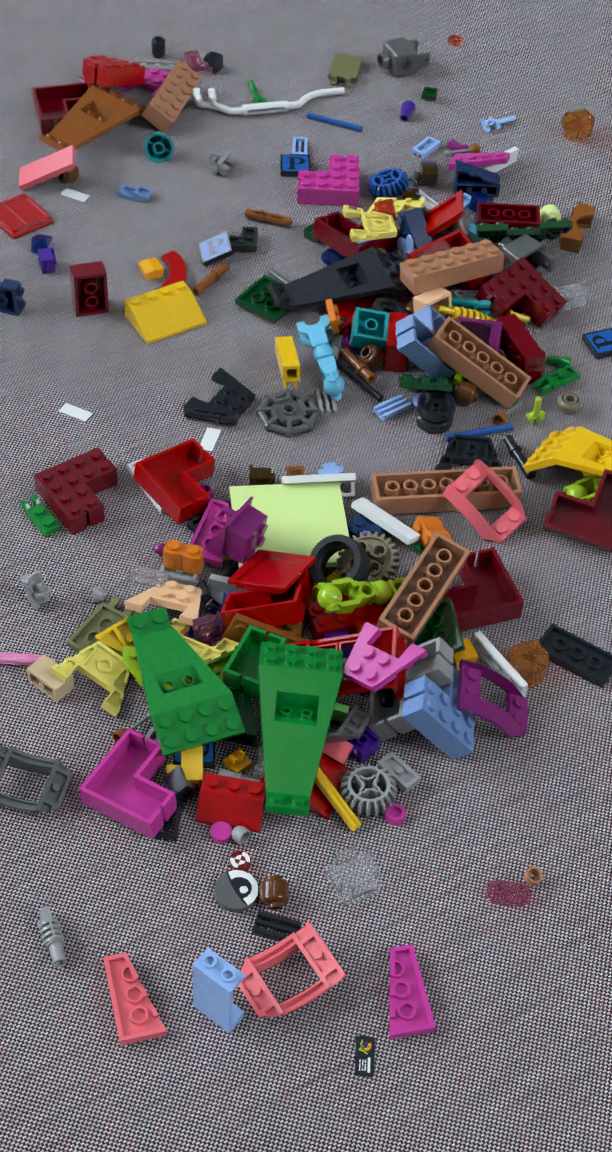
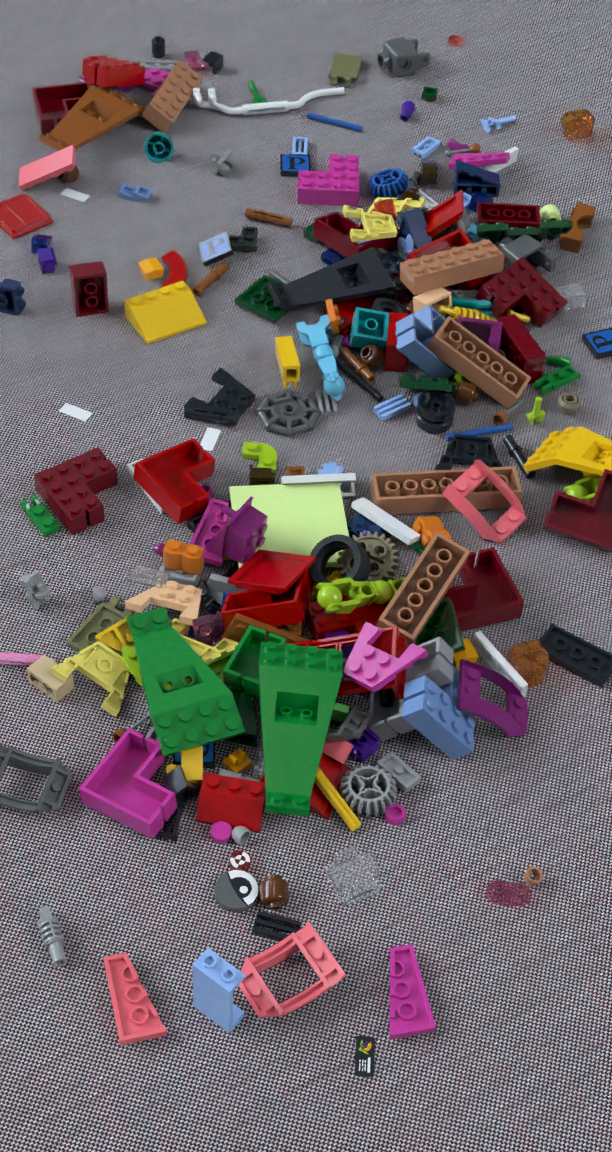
none -> lime plate [242,441,278,473]

